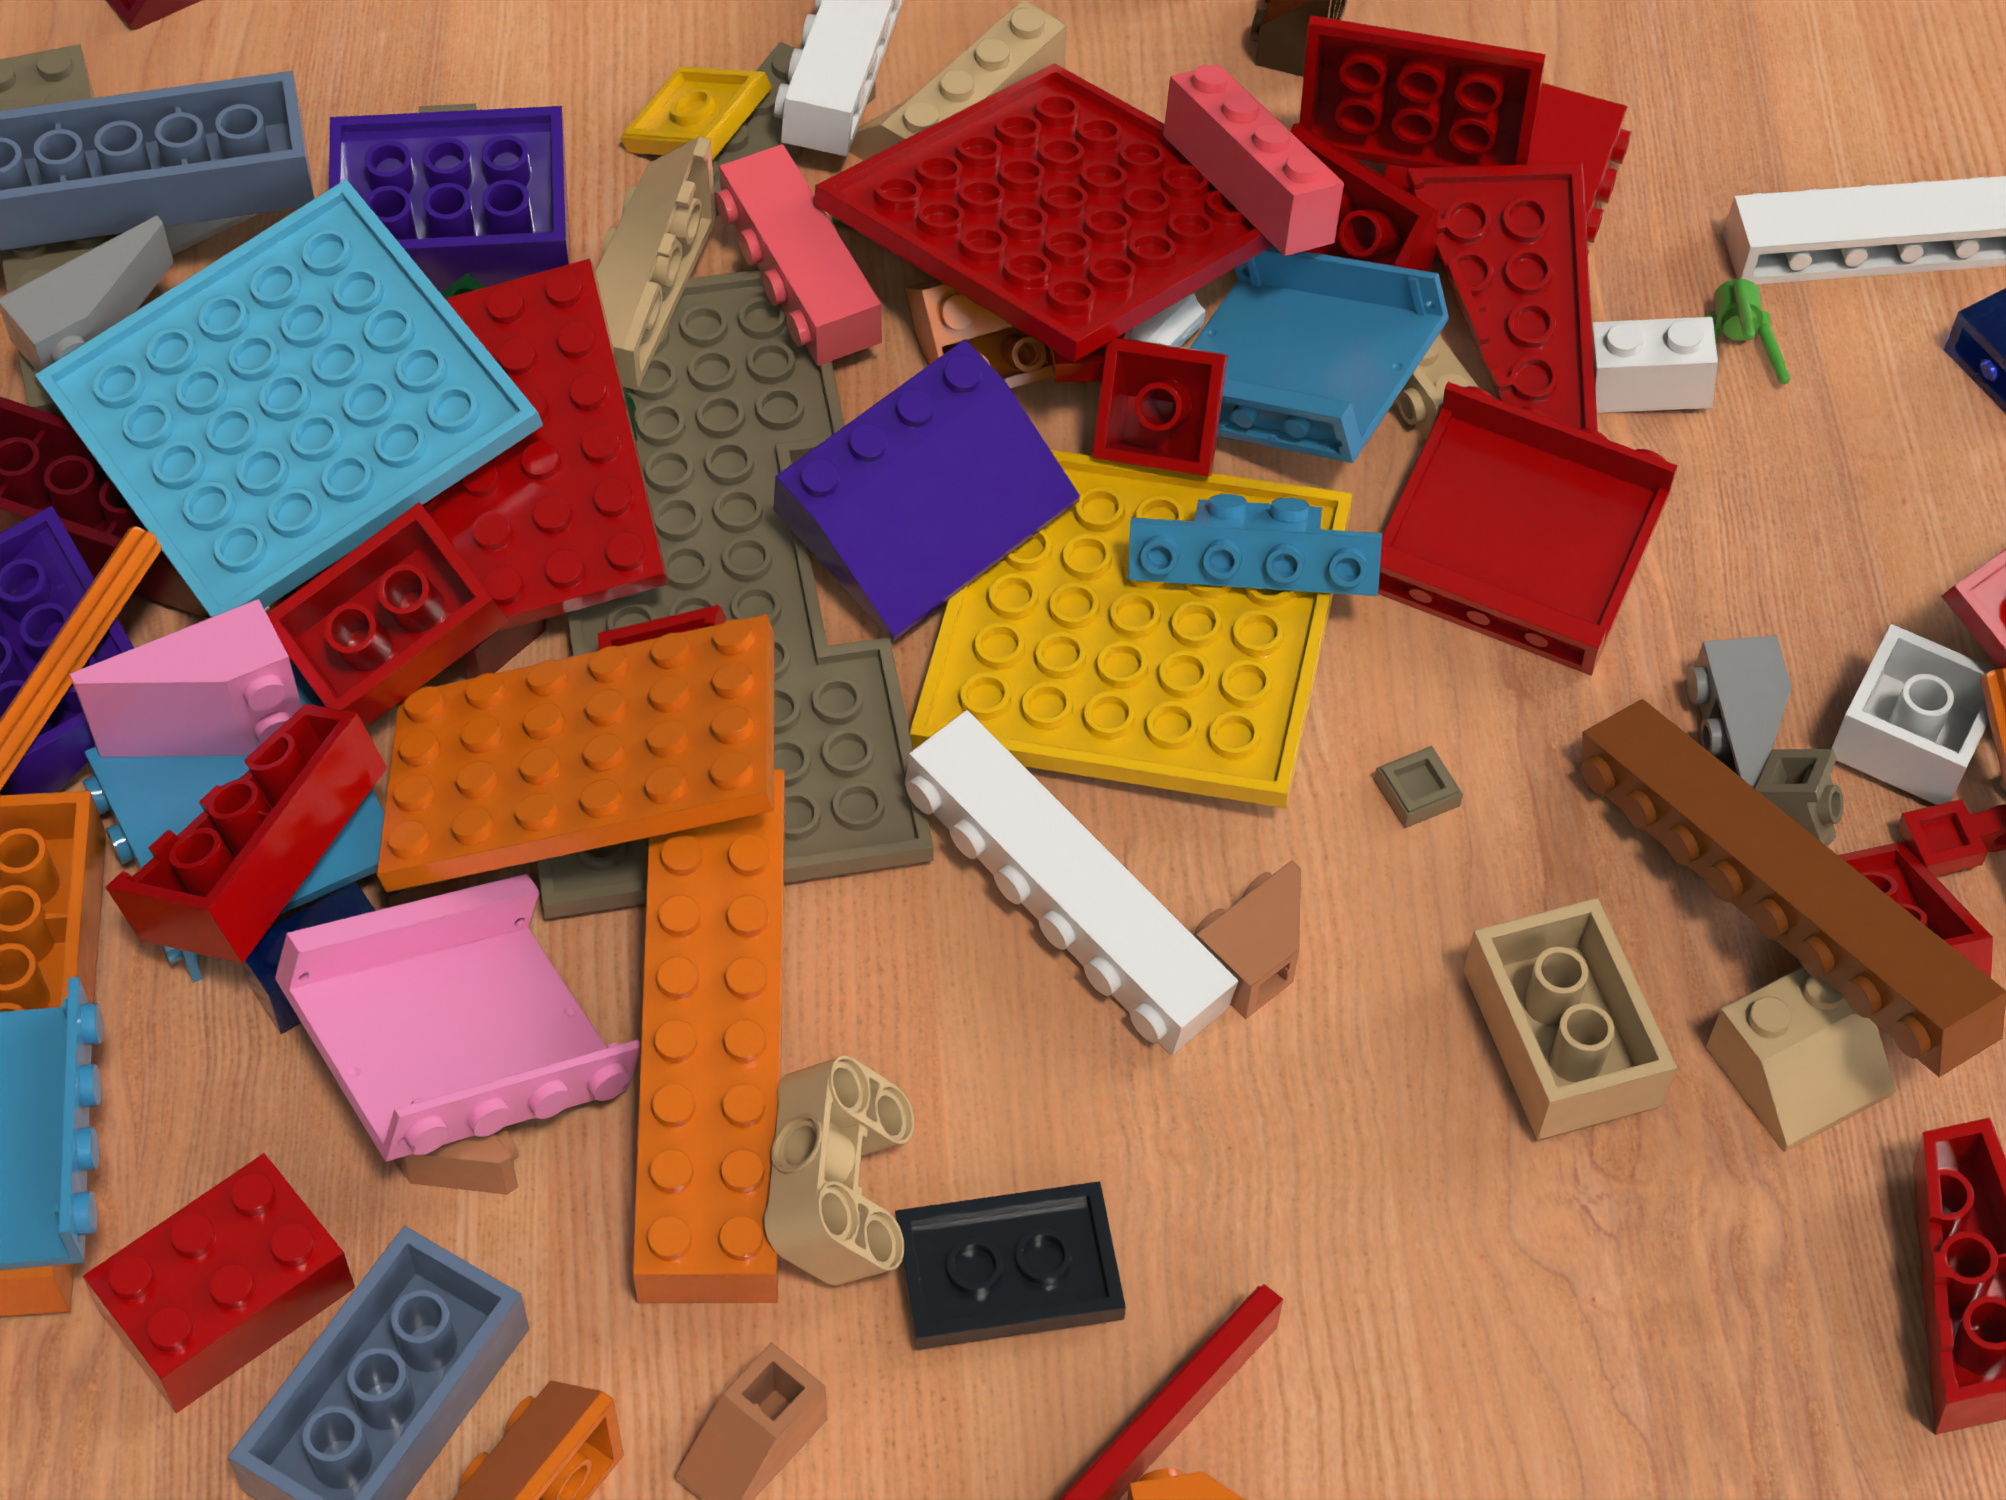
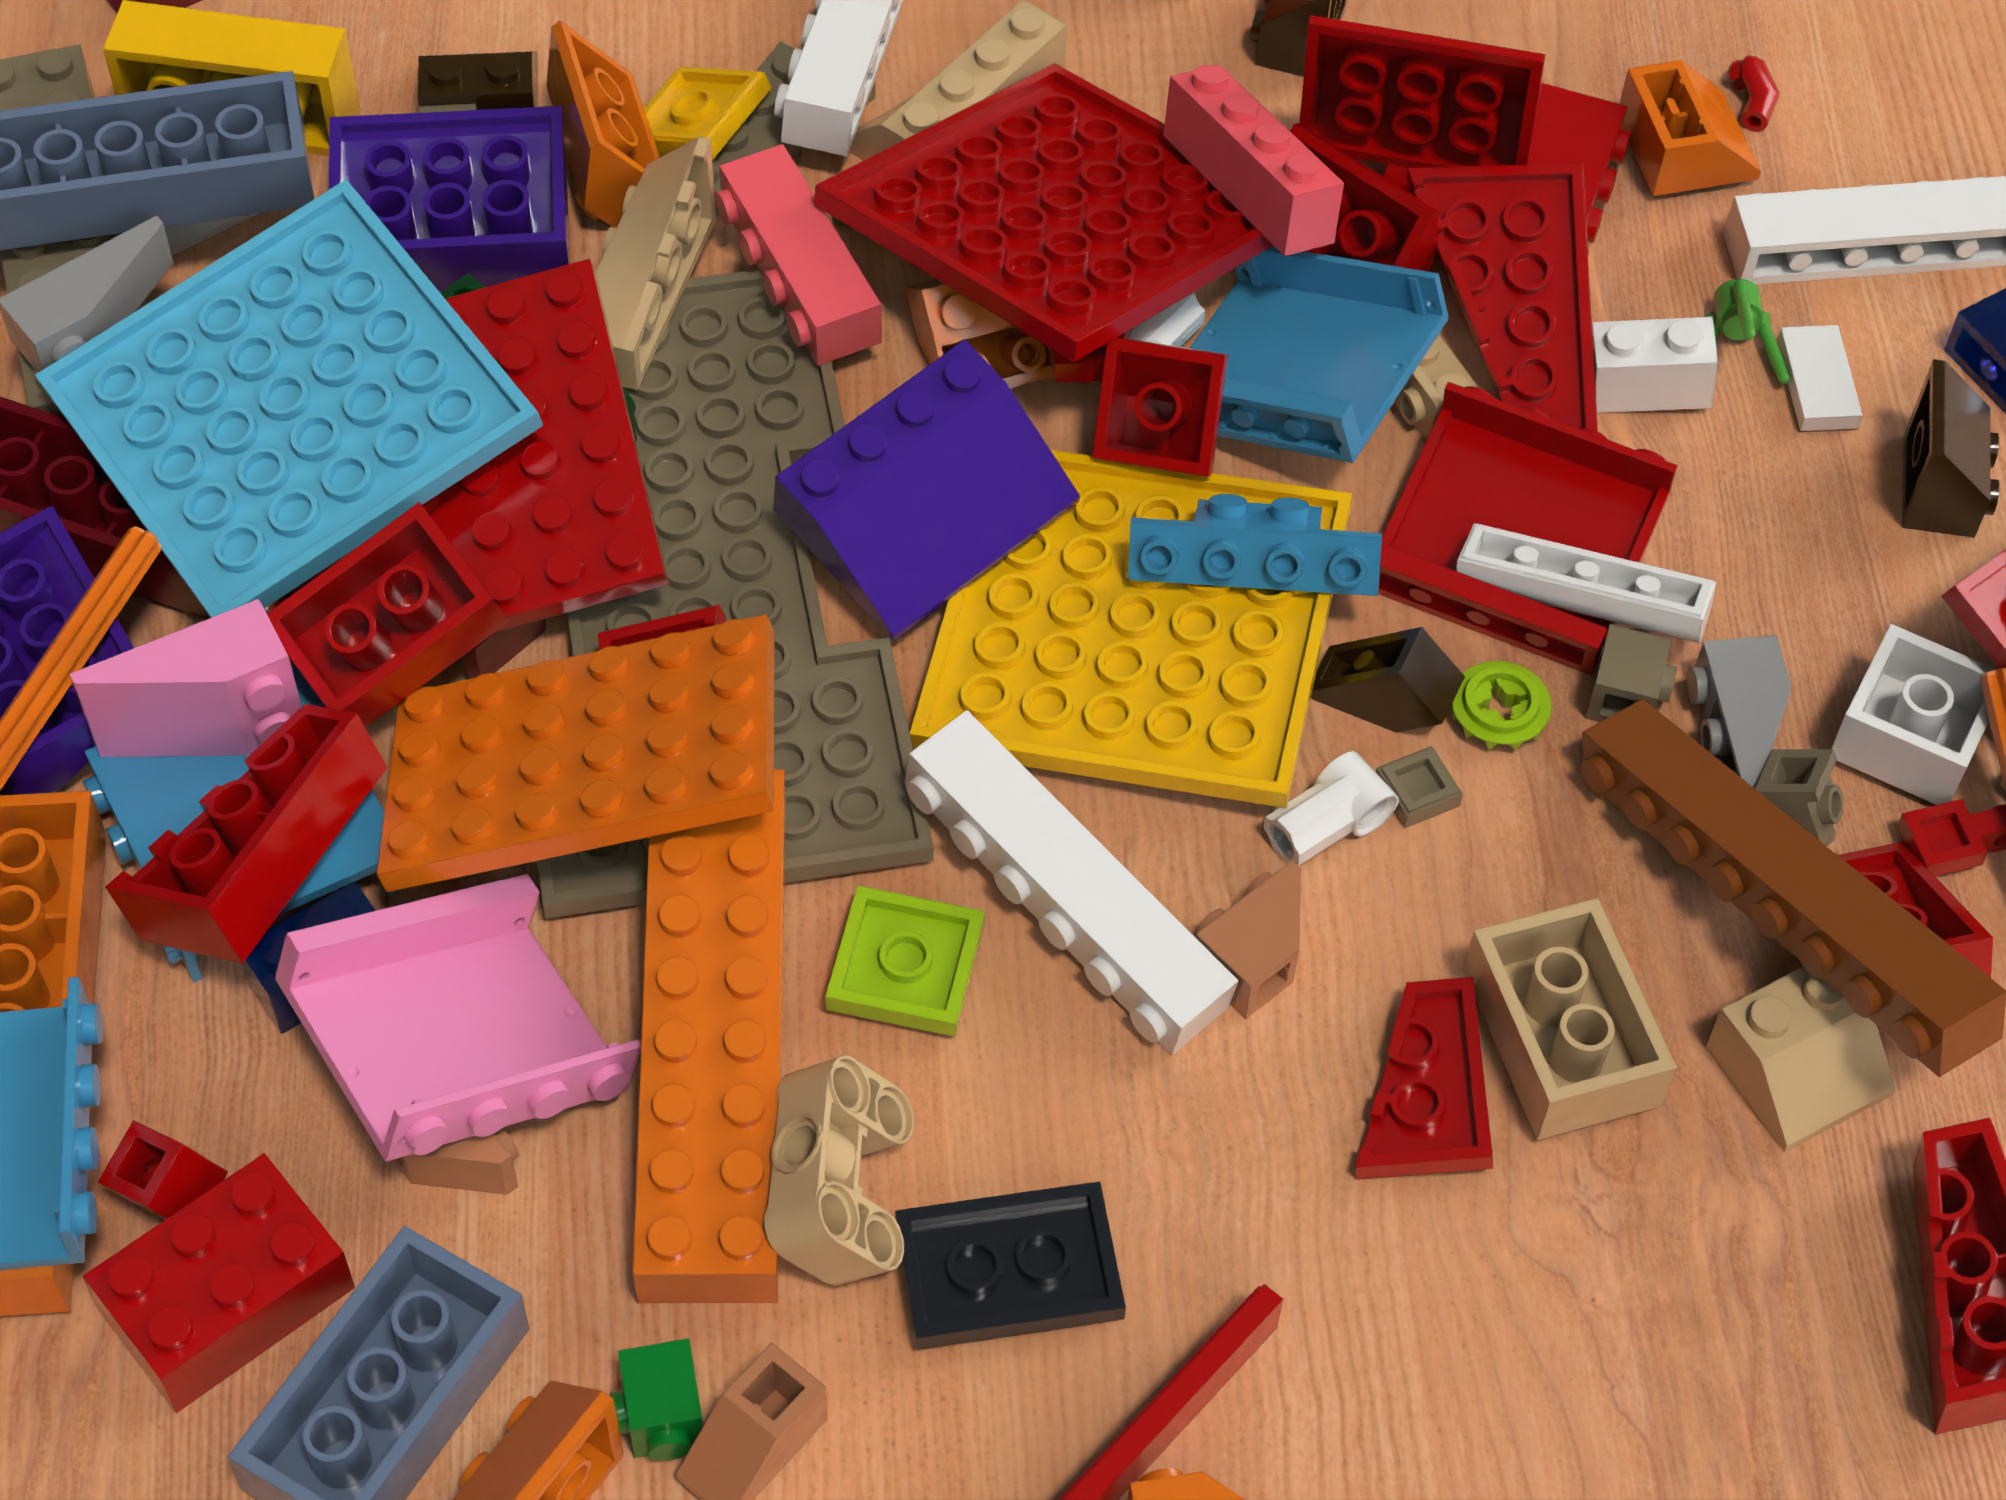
none -> red brick [97,1120,228,1220]
none -> yellow brick [103,0,361,156]
none -> dark brown slope [418,51,538,110]
none -> orange slope [546,20,660,228]
none -> green brick [610,1338,703,1461]
none -> lime plate [825,885,986,1037]
none -> white piece [1263,751,1399,866]
none -> dark brown slope [1311,627,1465,732]
none -> red wing [1355,977,1493,1180]
none -> lime gear [1452,661,1552,751]
none -> white brick [1456,523,1717,643]
none -> dark tan brick [1585,624,1677,722]
none -> orange slope [1619,60,1761,196]
none -> red arm [1728,55,1779,132]
none -> white tile [1777,325,1863,431]
none -> dark brown slope [1902,359,1999,538]

